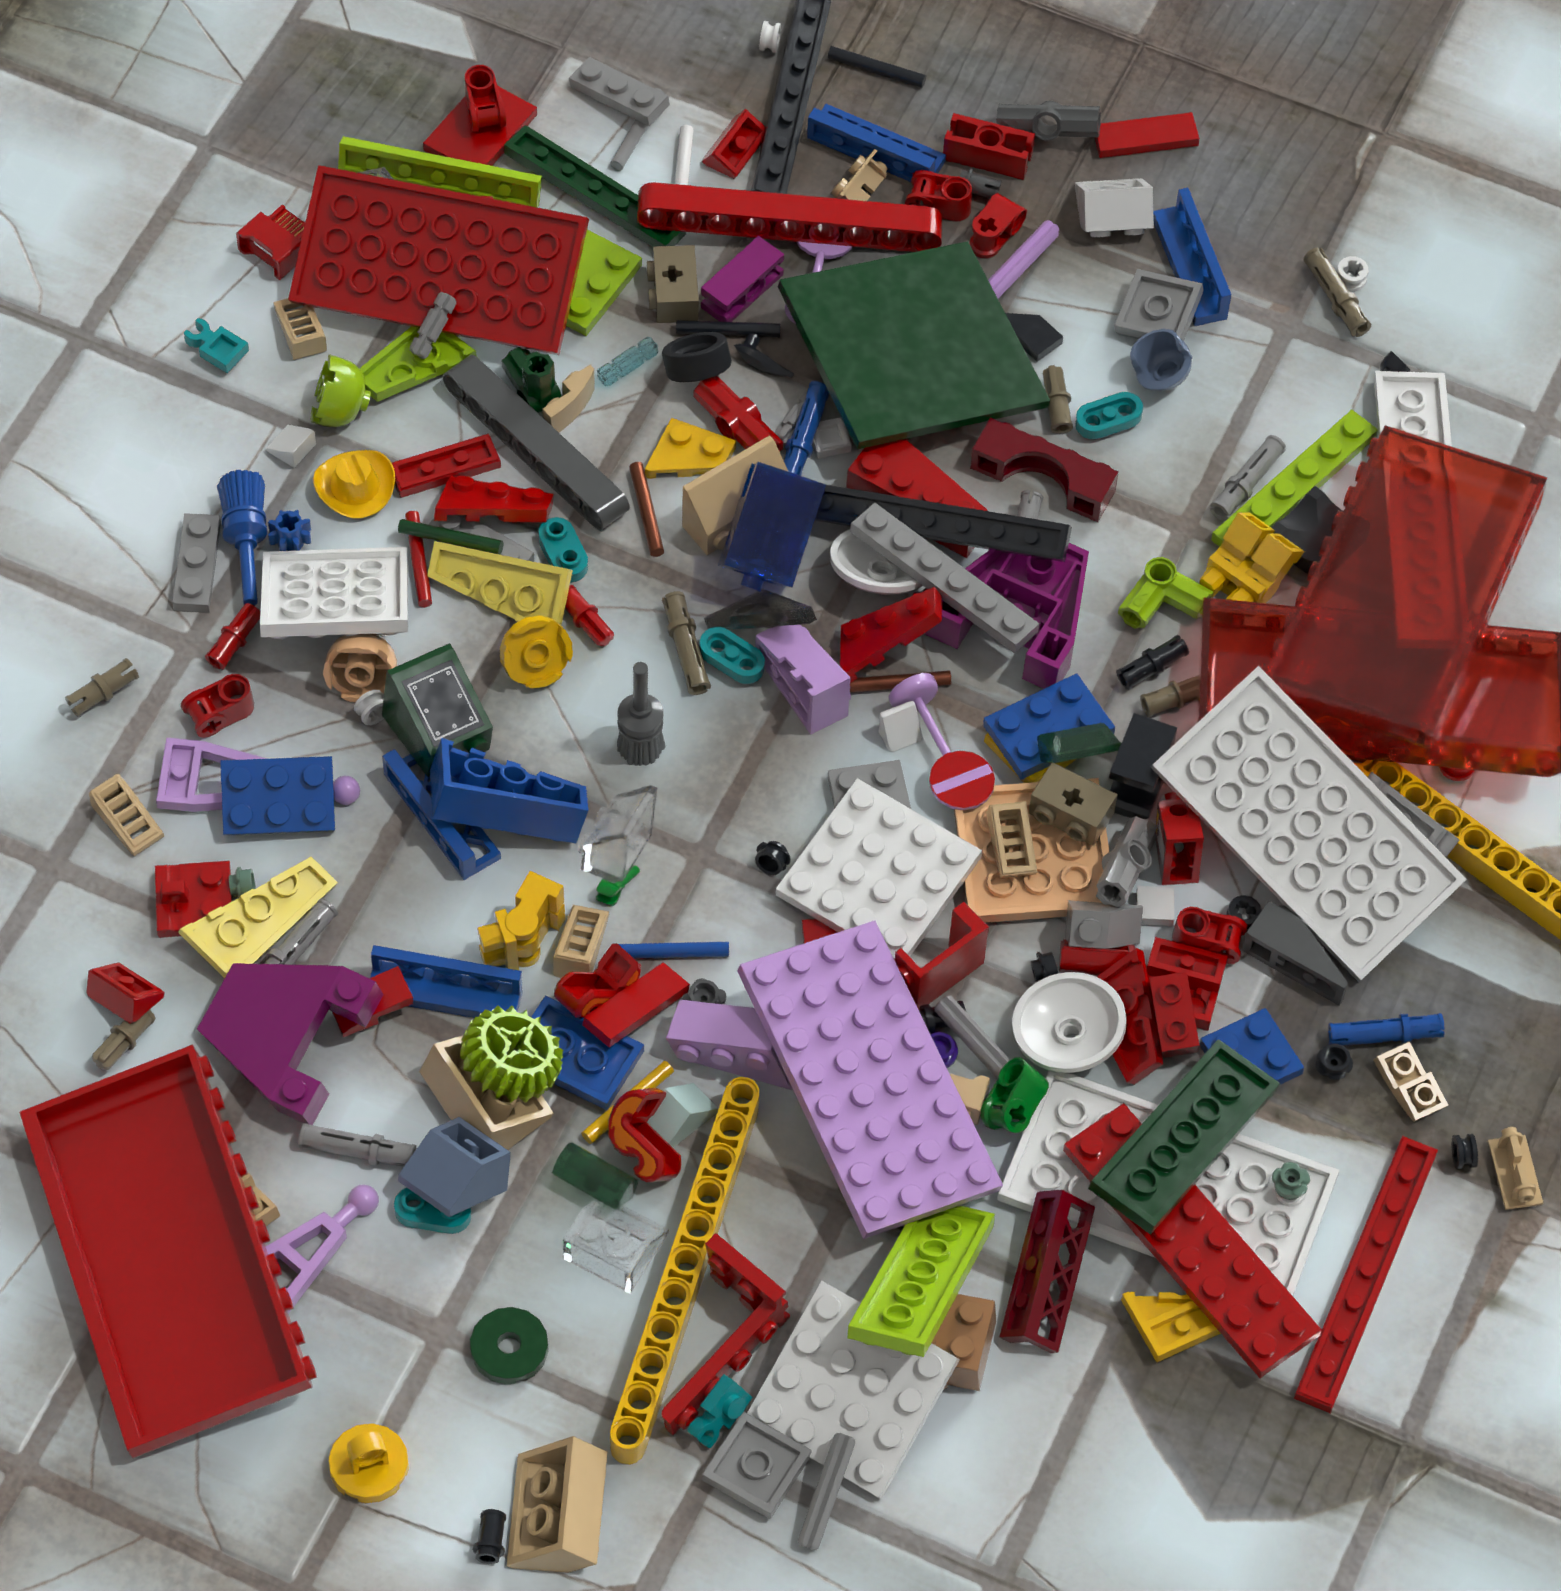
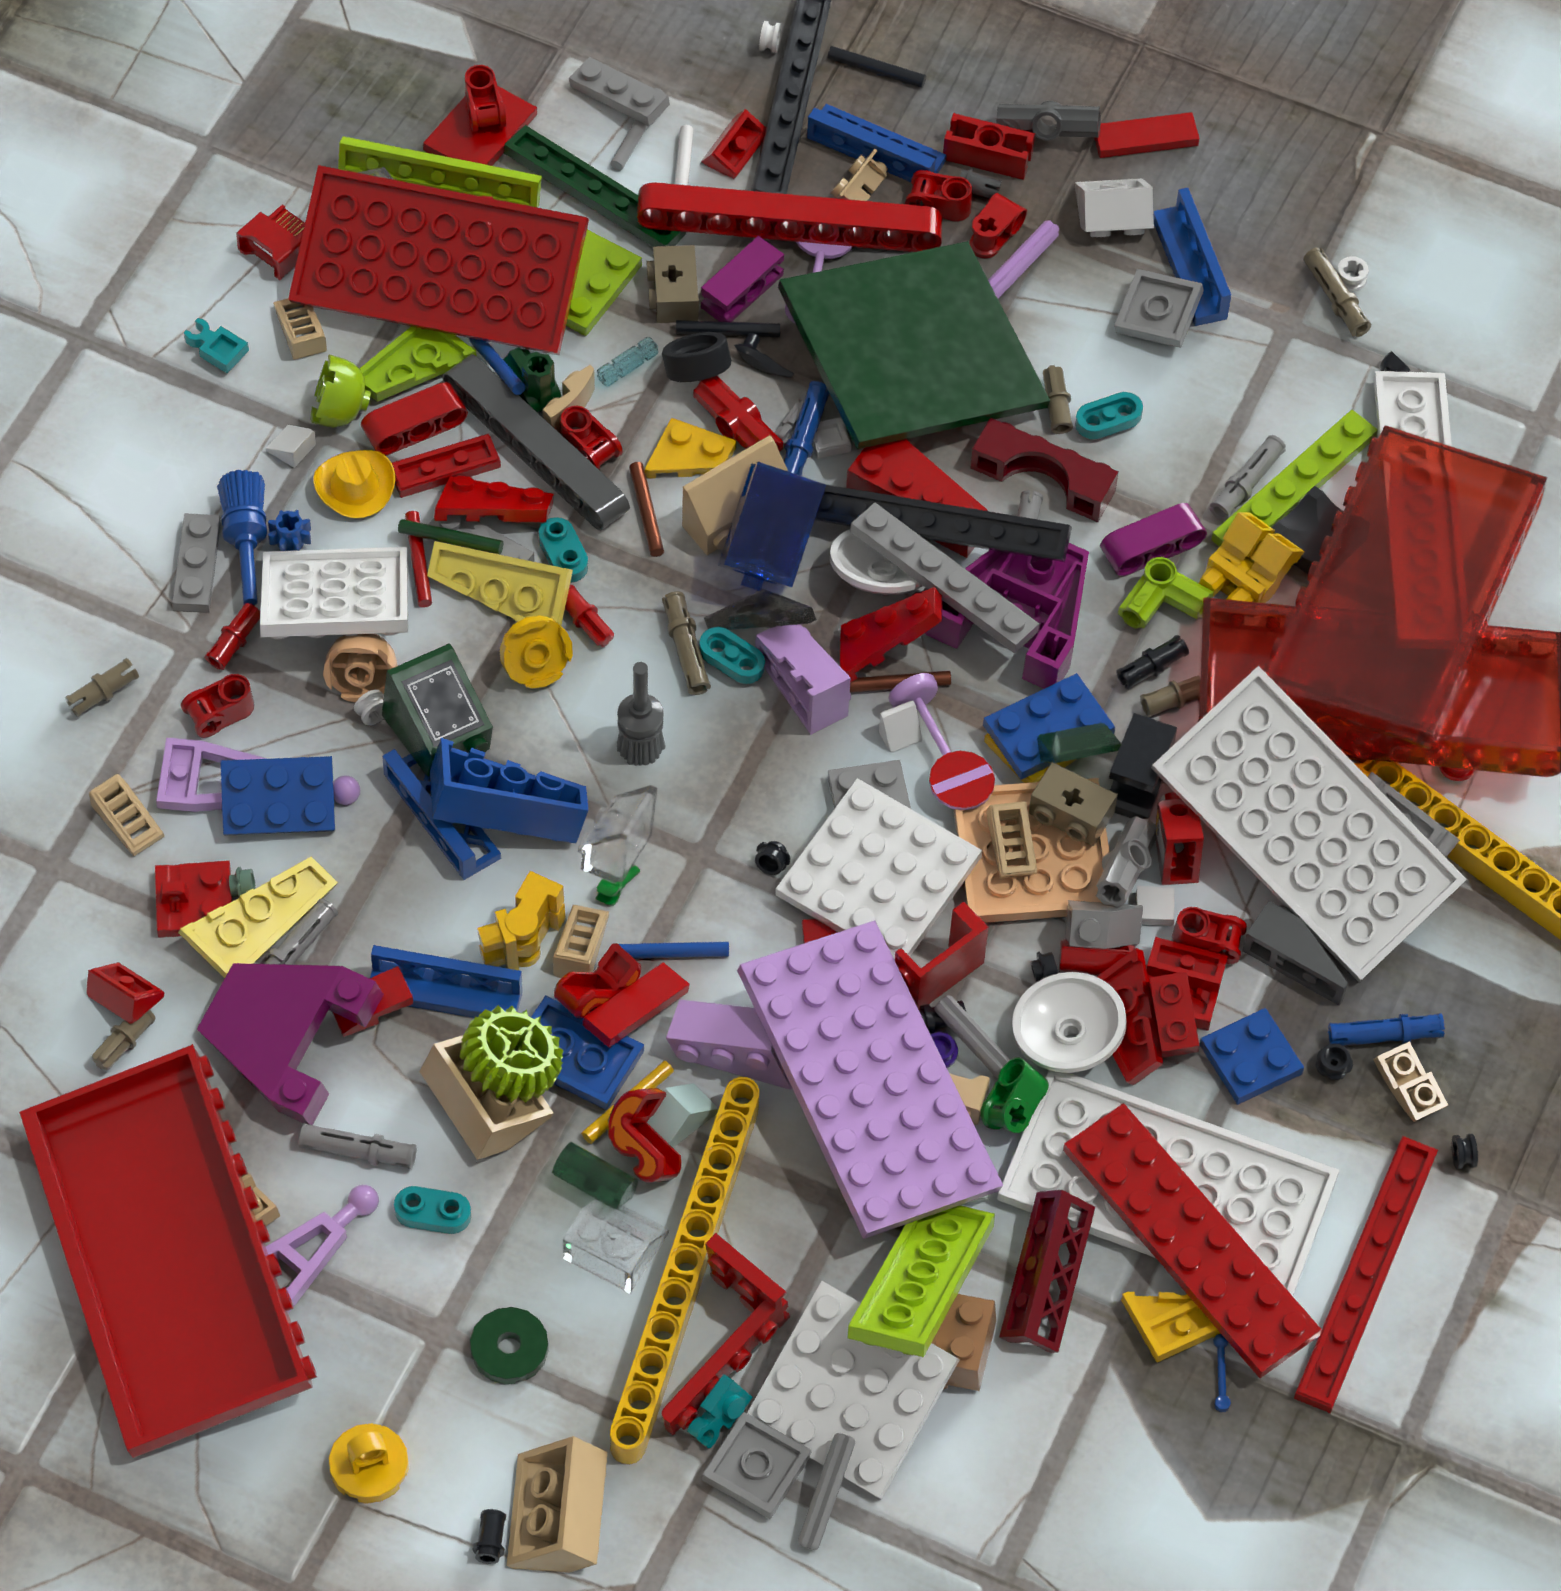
sand blue slope [398,1117,511,1217] -> none
light grey axle [410,292,456,359] -> none
dark grey plate [682,978,727,1004] -> none
black tile [1005,313,1063,362] -> none
dark green plate [1088,1039,1280,1235] -> none
sand blue helmet [1130,329,1193,390] -> none
black bush [1226,895,1262,932] -> none
sand green plate [1272,1162,1310,1200] -> none
tan hinge [1488,1127,1543,1210] -> none
none -> red beam [361,382,468,456]
none -> blue bar [469,338,525,395]
none -> red piece [560,405,623,470]
none -> magenta beam [1100,503,1207,576]
none -> blue hinge [1213,1334,1231,1412]

